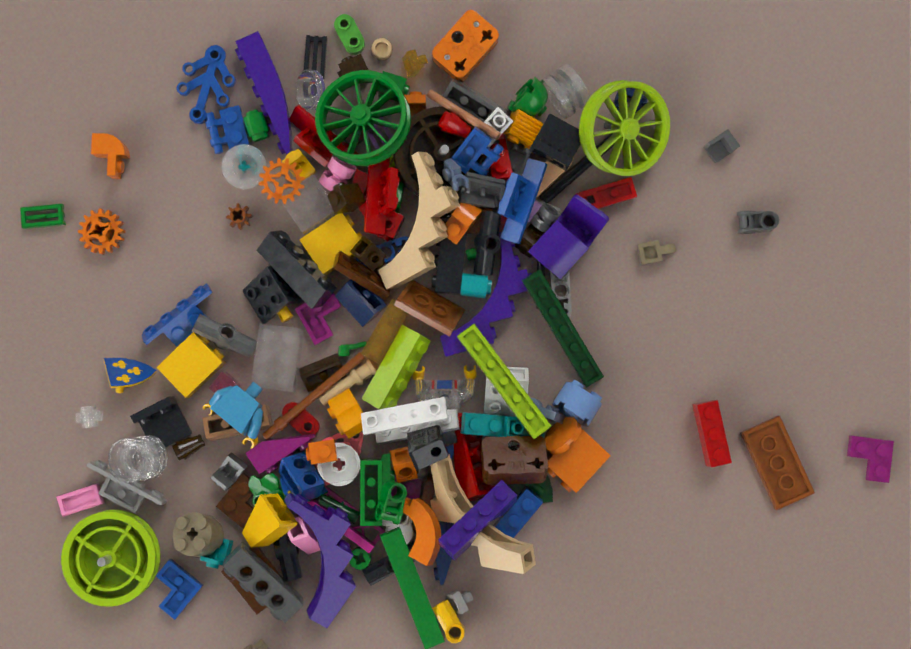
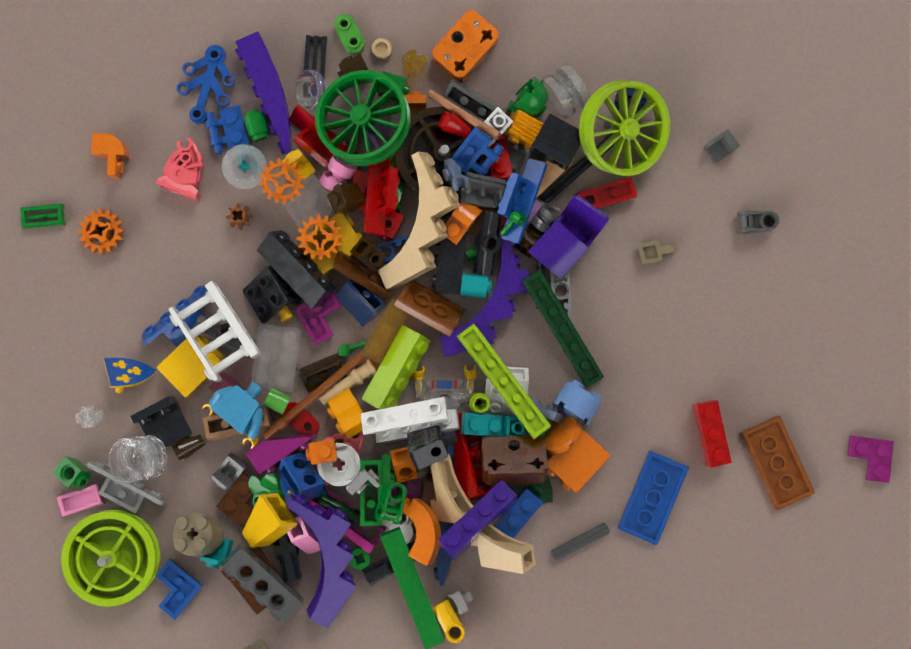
none -> green brick [52,456,93,491]
none -> coral piece [156,138,204,202]
none -> white fence [168,281,262,382]
none -> bright green piece [263,388,291,414]
none -> orange gear [296,214,343,260]
none -> light grey bracket [346,468,380,495]
none -> lime cone [469,393,490,414]
none -> green hand [500,212,527,236]
none -> dark grey axle [551,523,610,561]
none -> blue tile [617,450,689,545]

